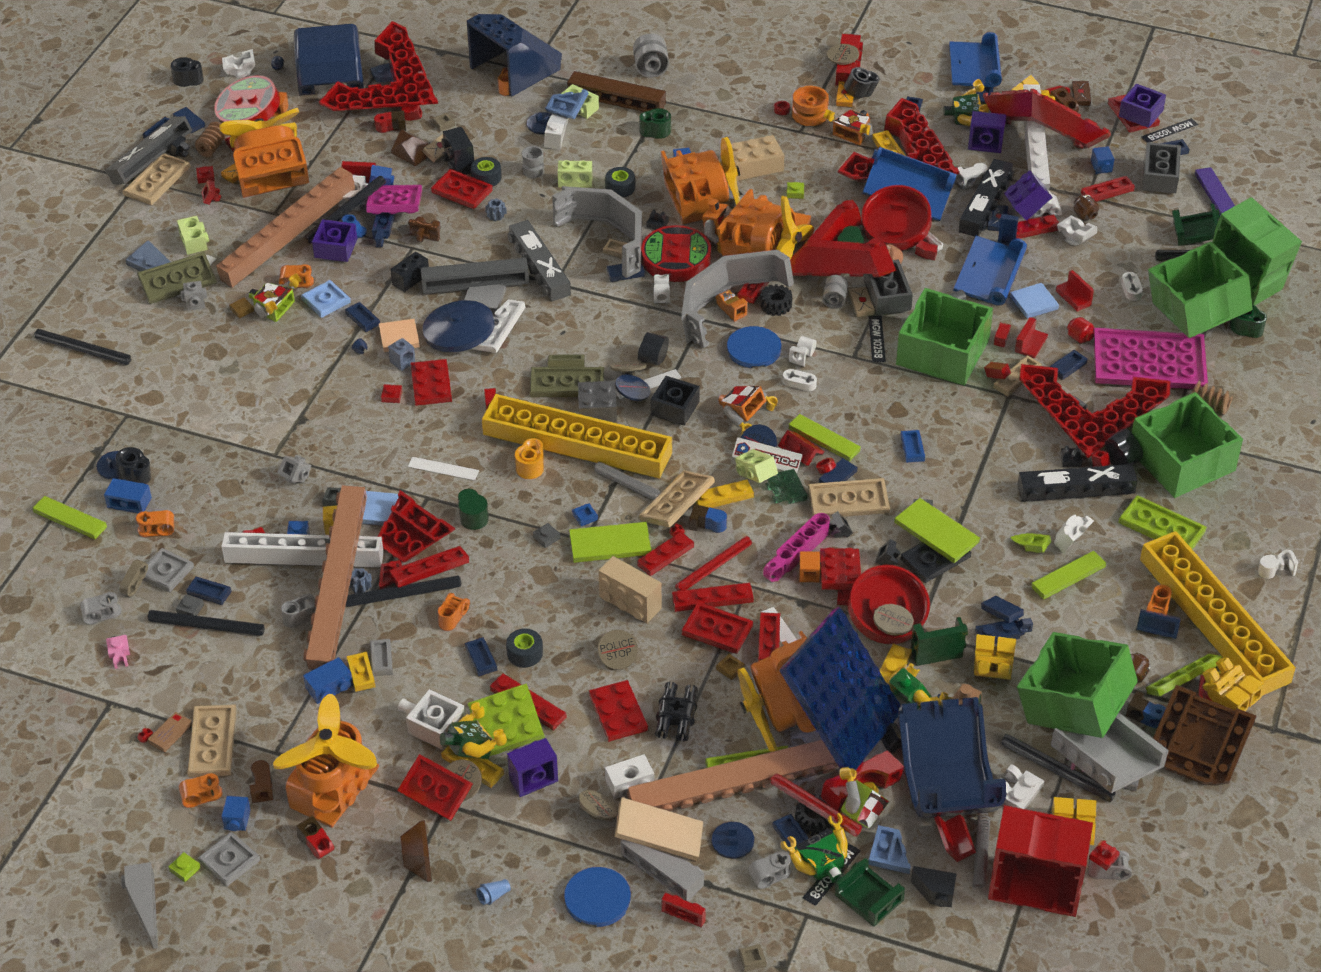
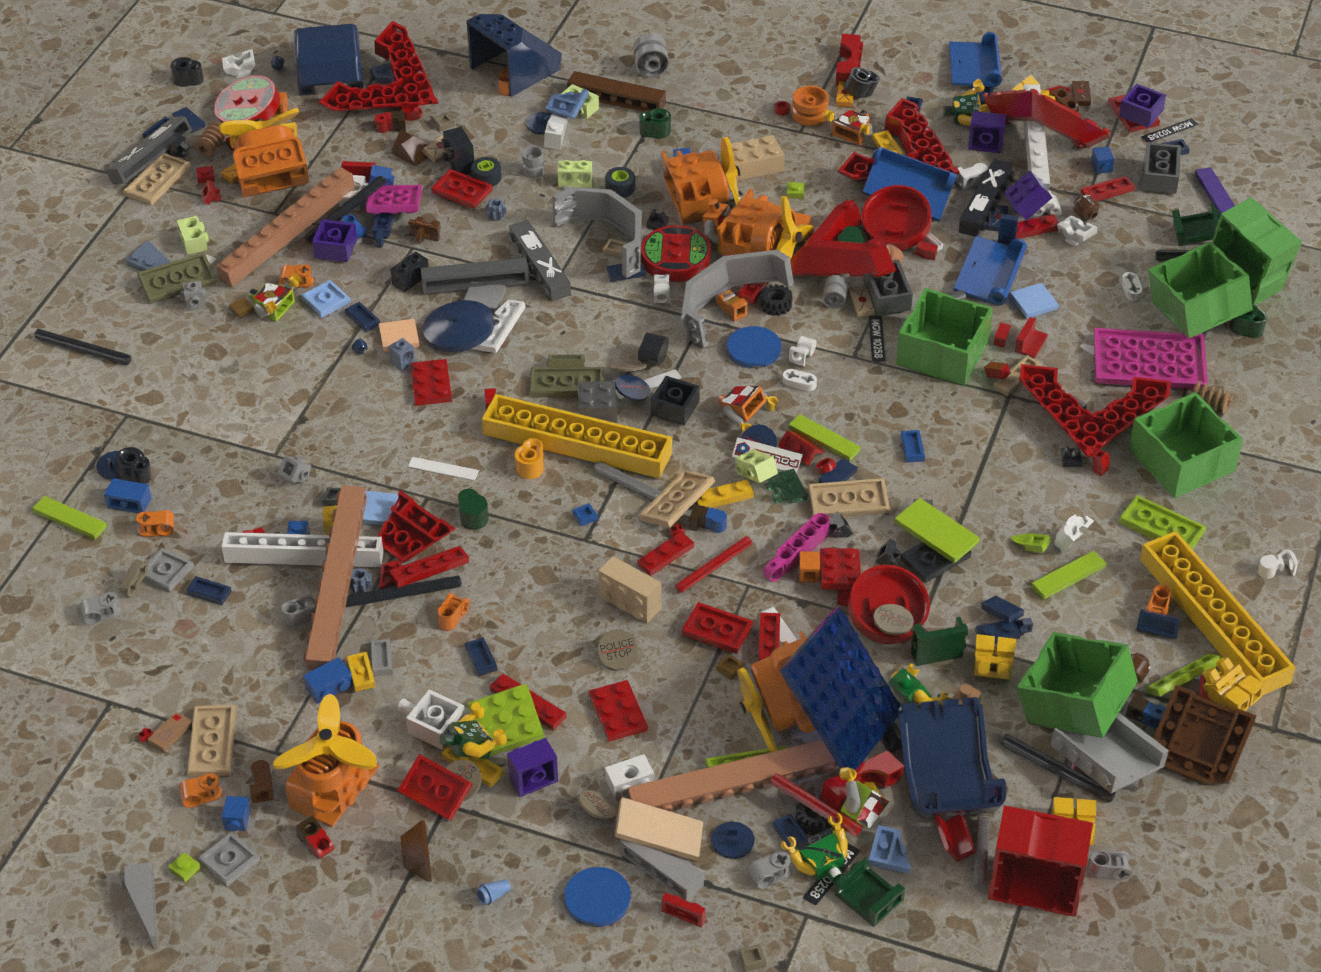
bright pink plate [106,635,130,669] -> none
black axle [147,610,265,636] -> none
dark grey plate [176,594,204,615] -> none
red plate [381,384,403,403] -> none
black wheel [506,628,543,668] -> none
dark grey plate [533,523,561,548] -> none
lime tile [569,522,651,563] -> none
black pin [655,682,698,742] -> none
red plate [672,582,754,612] -> none
dark tan piece [827,44,859,65] -> none
yellow plate [871,644,912,699] -> none
black slope [911,866,957,908] -> none
white plate [1000,764,1045,809] -> none
black brick [1017,464,1138,502] -> none
dark blue tile [1050,350,1088,380] -> none
red panel [1056,270,1094,312] -> none
red head [1067,317,1094,344] -> none
red tile [1088,840,1120,871] -> none
black piece [1105,428,1143,465] -> none

